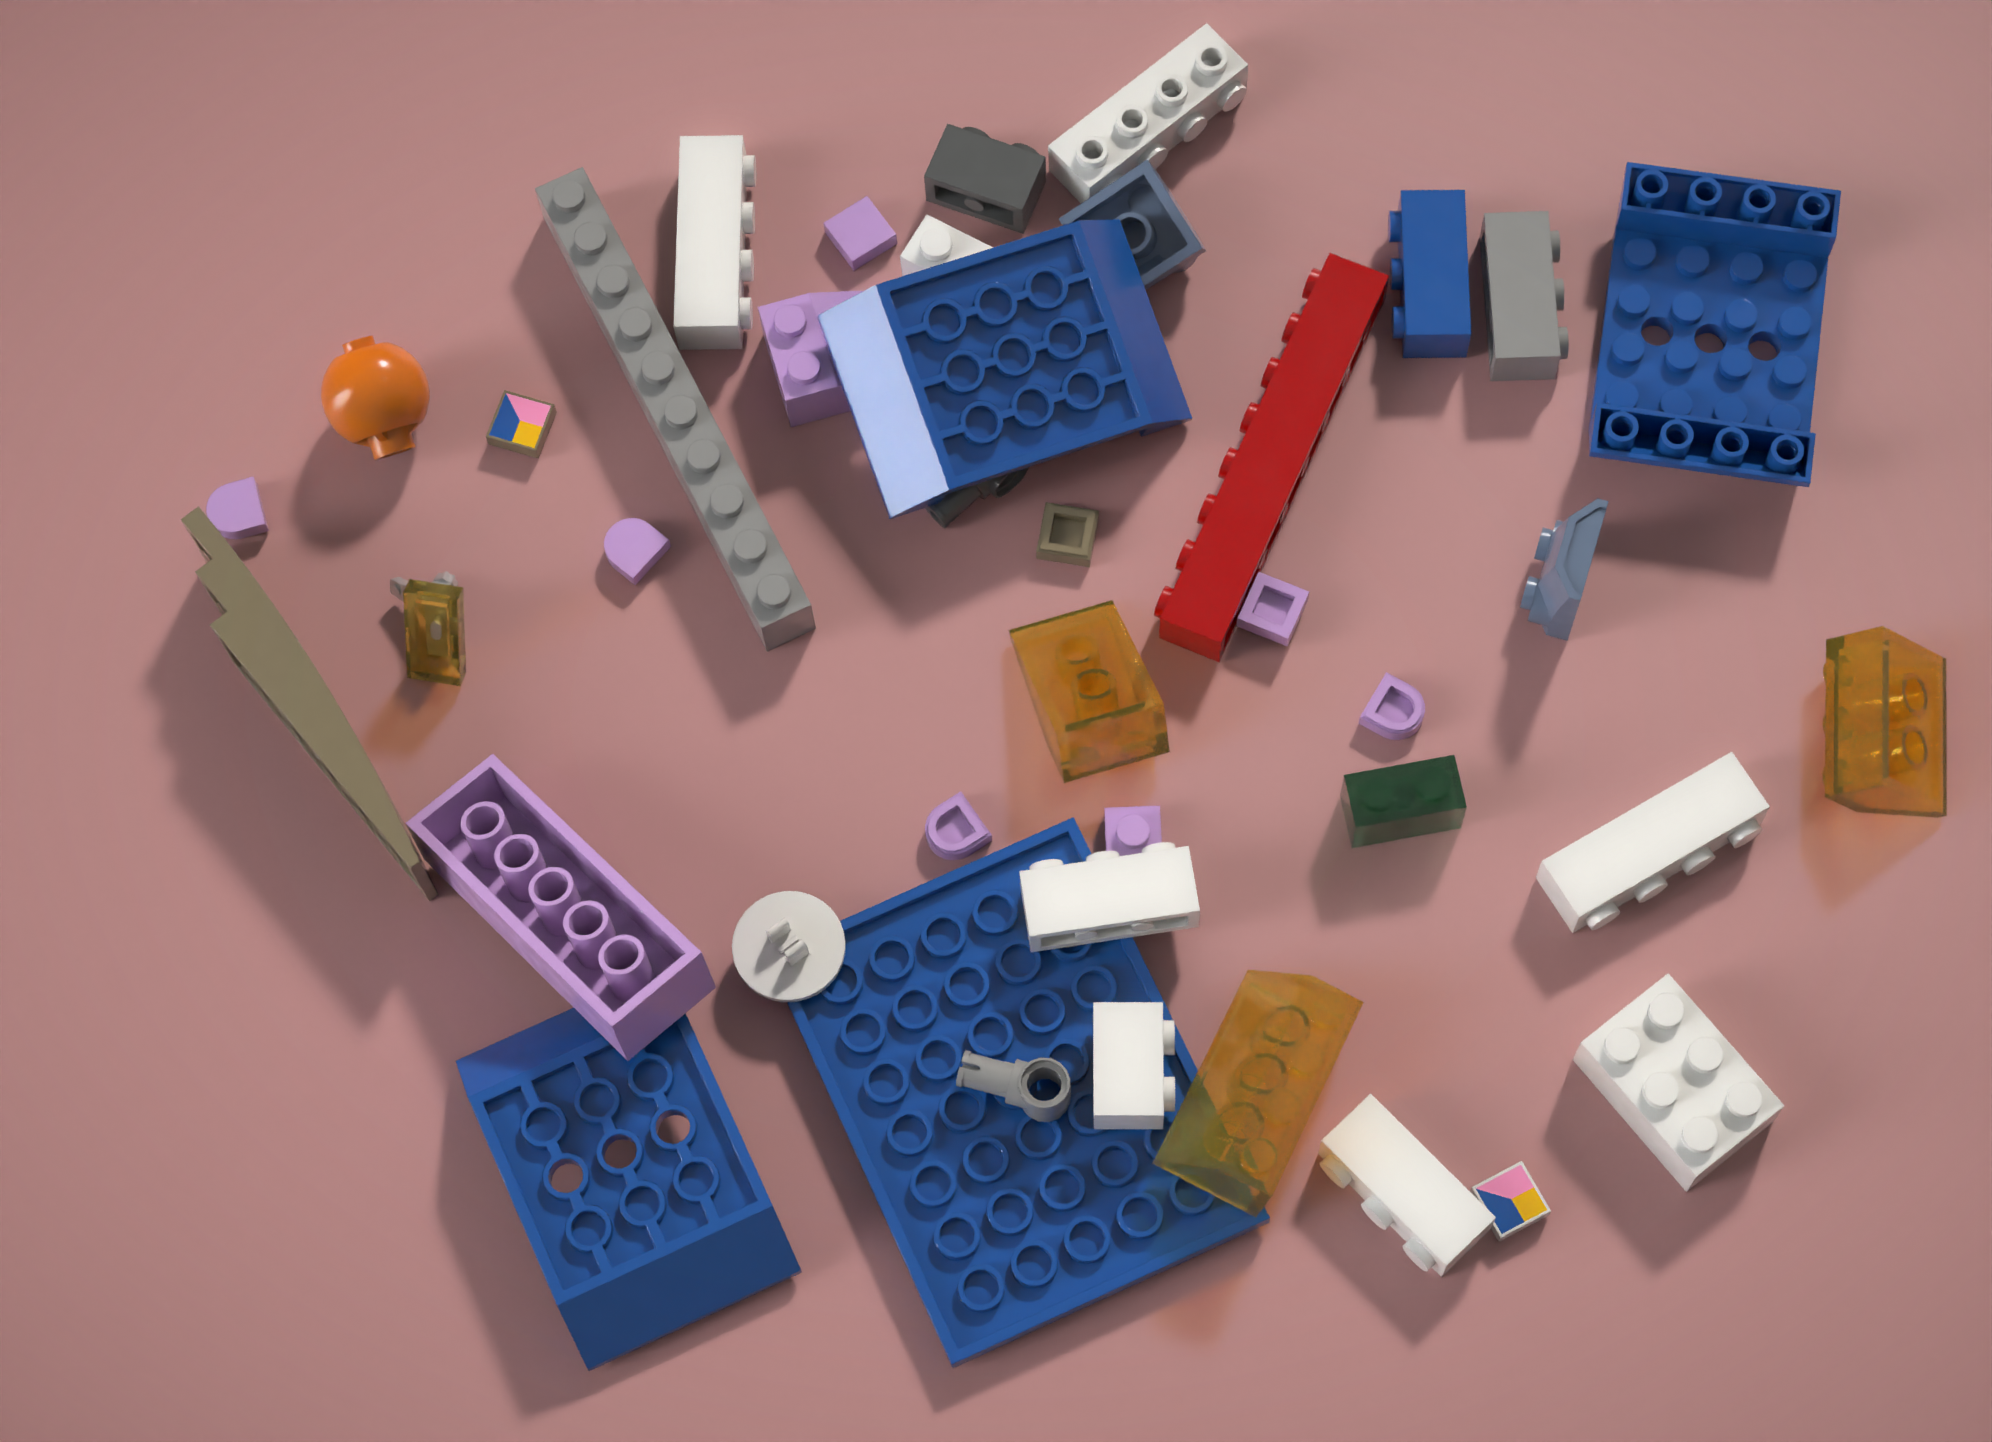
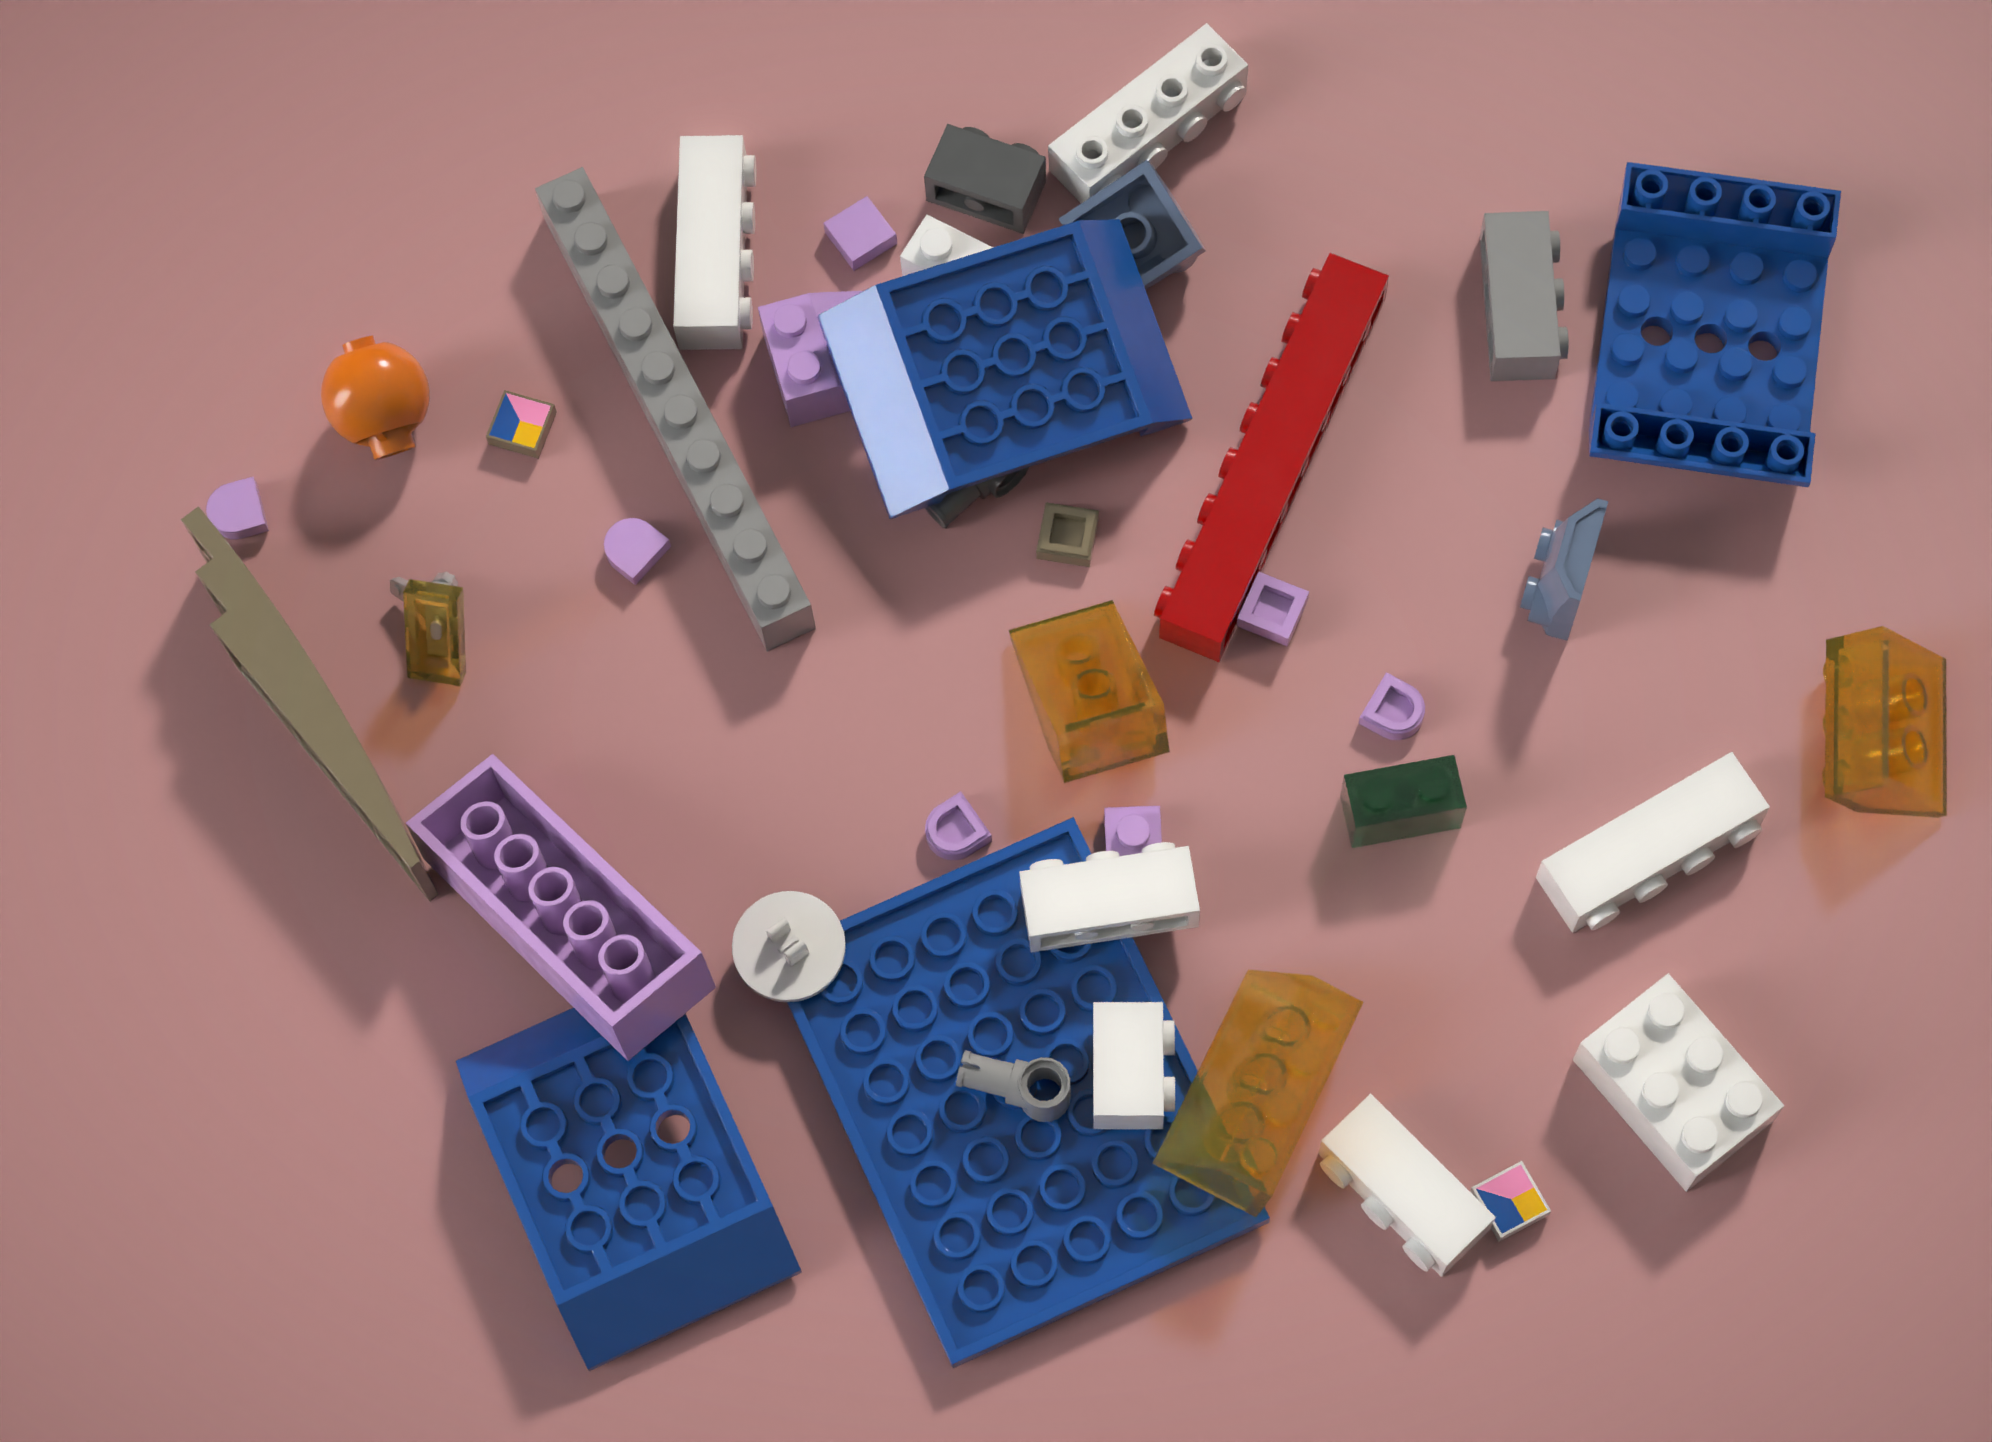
blue brick [1388,190,1471,358] -> none

